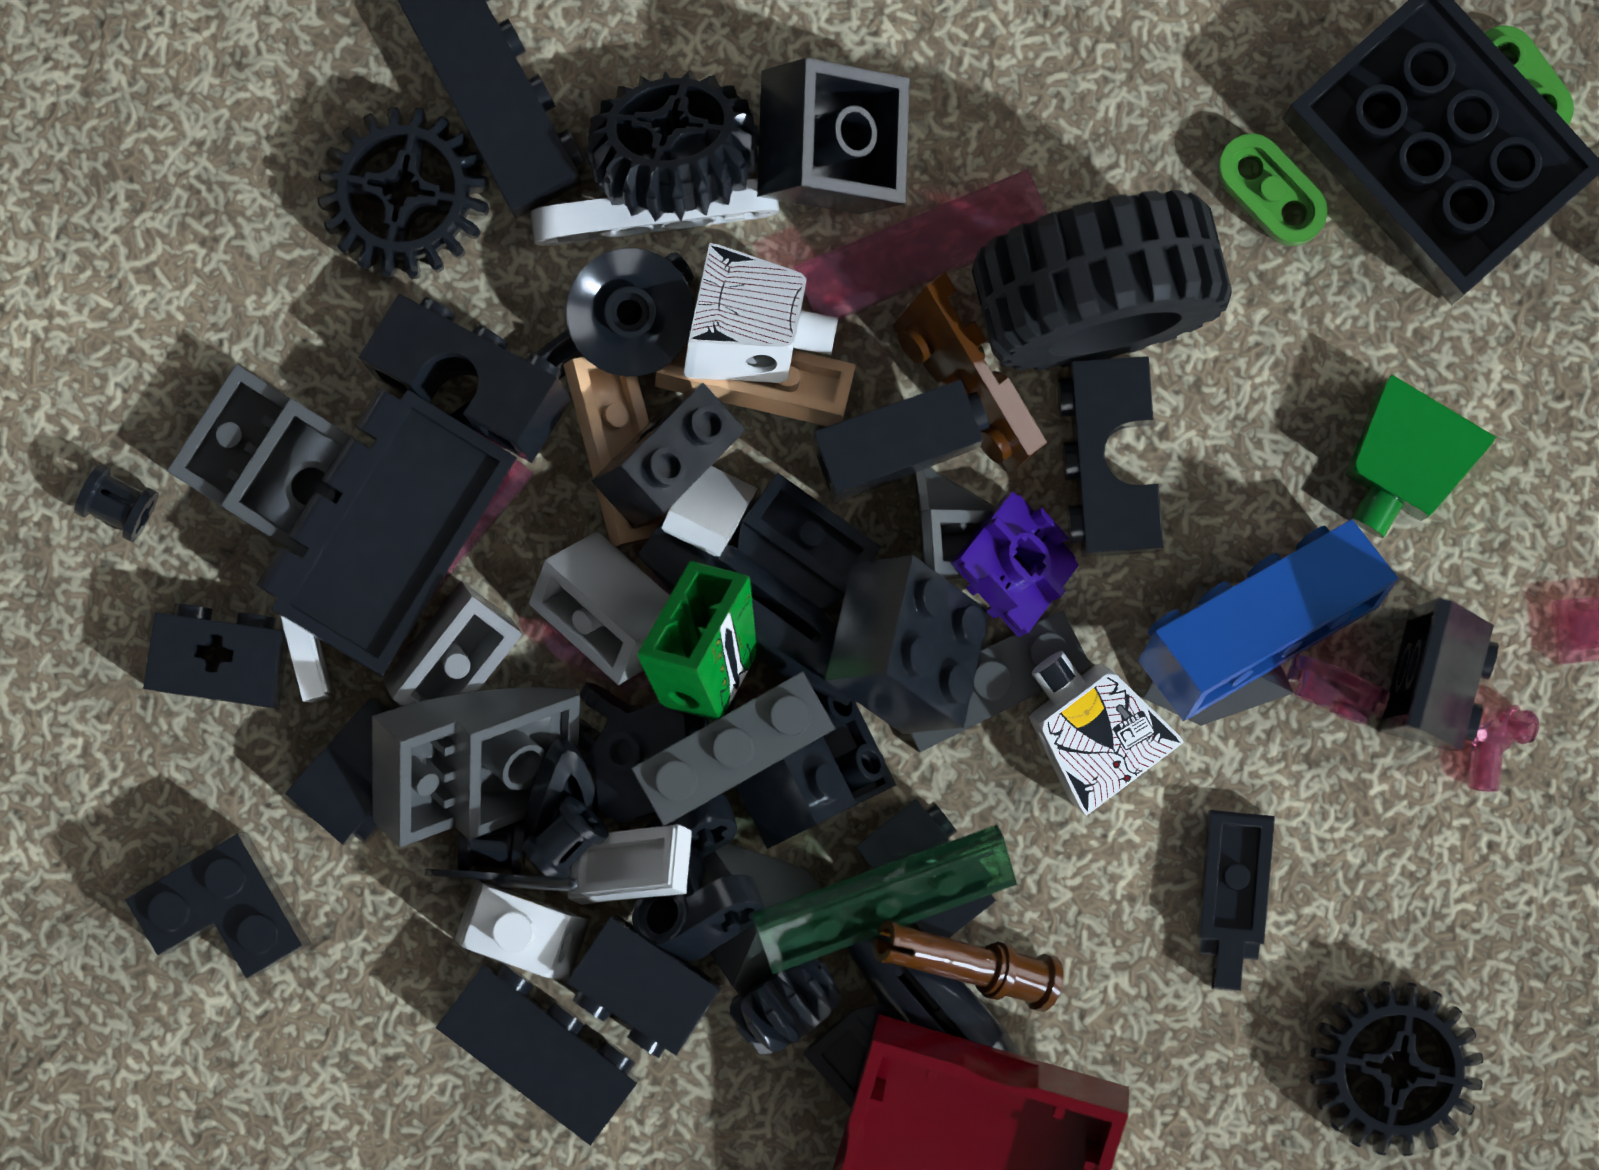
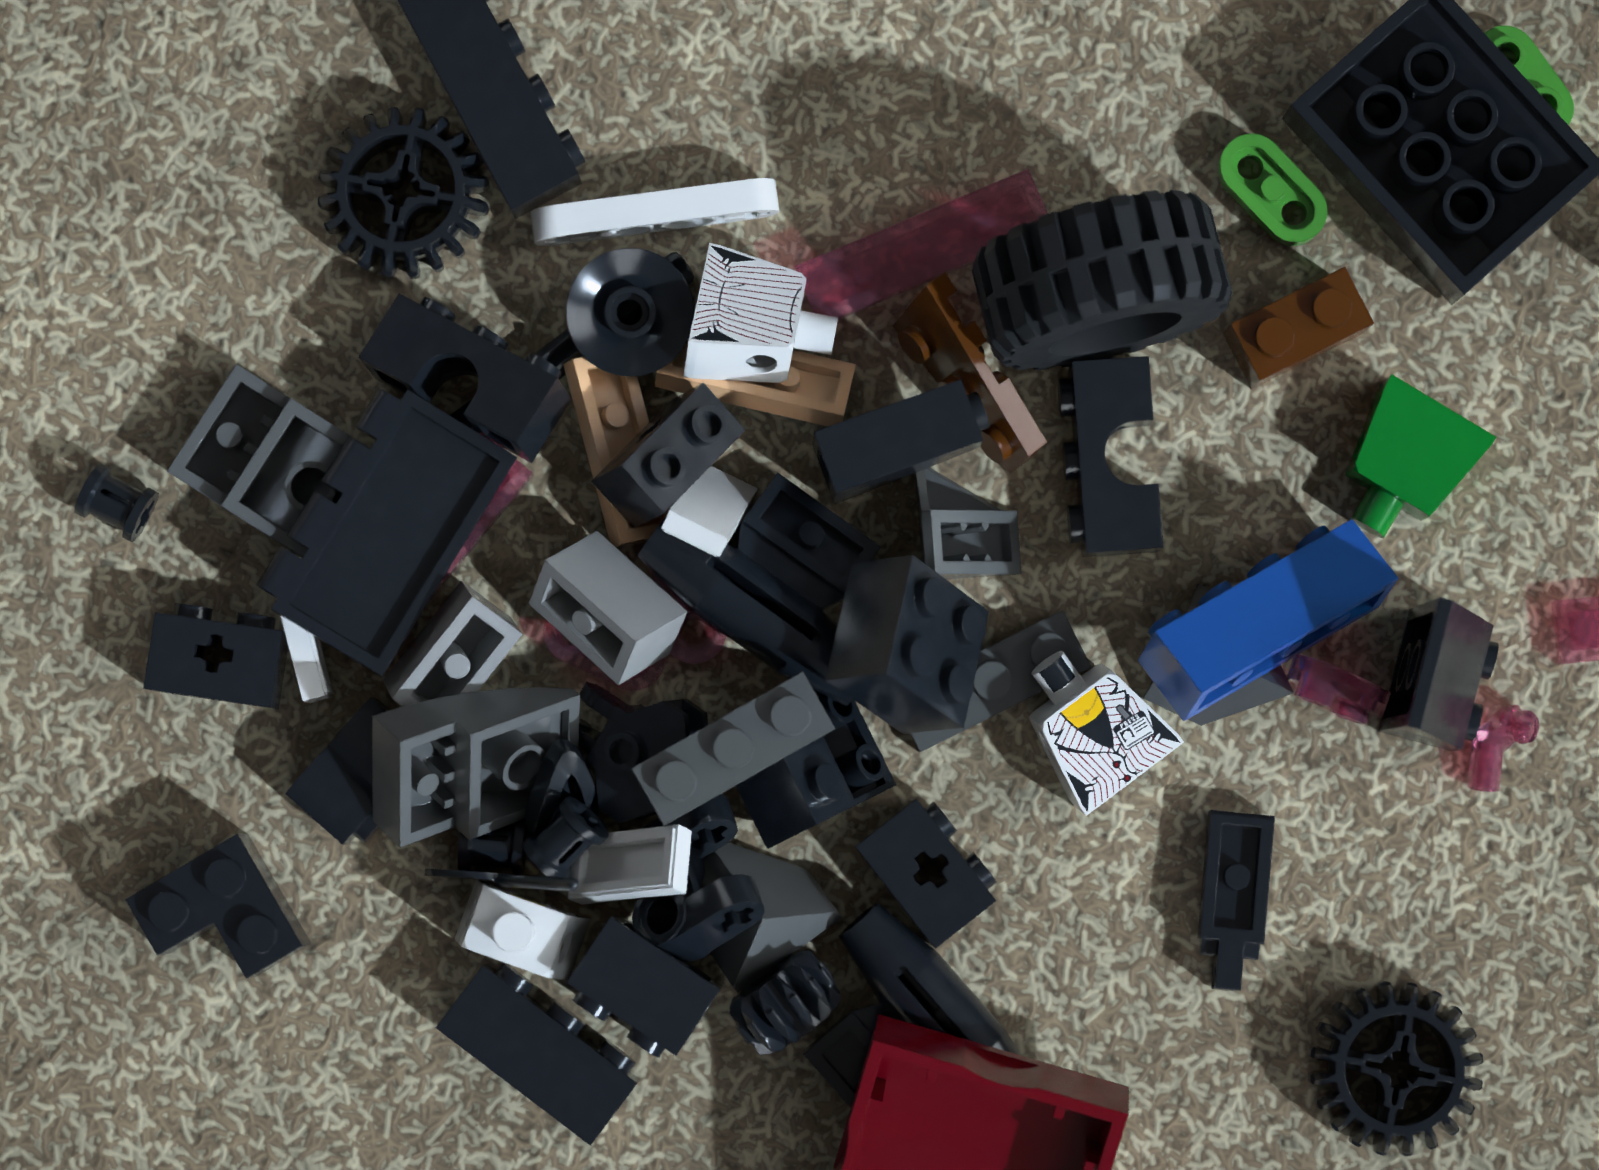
black gear [586,70,759,222] -> none
green torso [637,561,757,720] -> none
clear green tile [752,824,1017,974] -> none
black brick [757,58,910,214] -> none
reddish brown pin [873,920,1064,1012] -> none
dark purple piece [951,491,1079,637] -> none
none -> reddish brown brick [1223,267,1374,389]

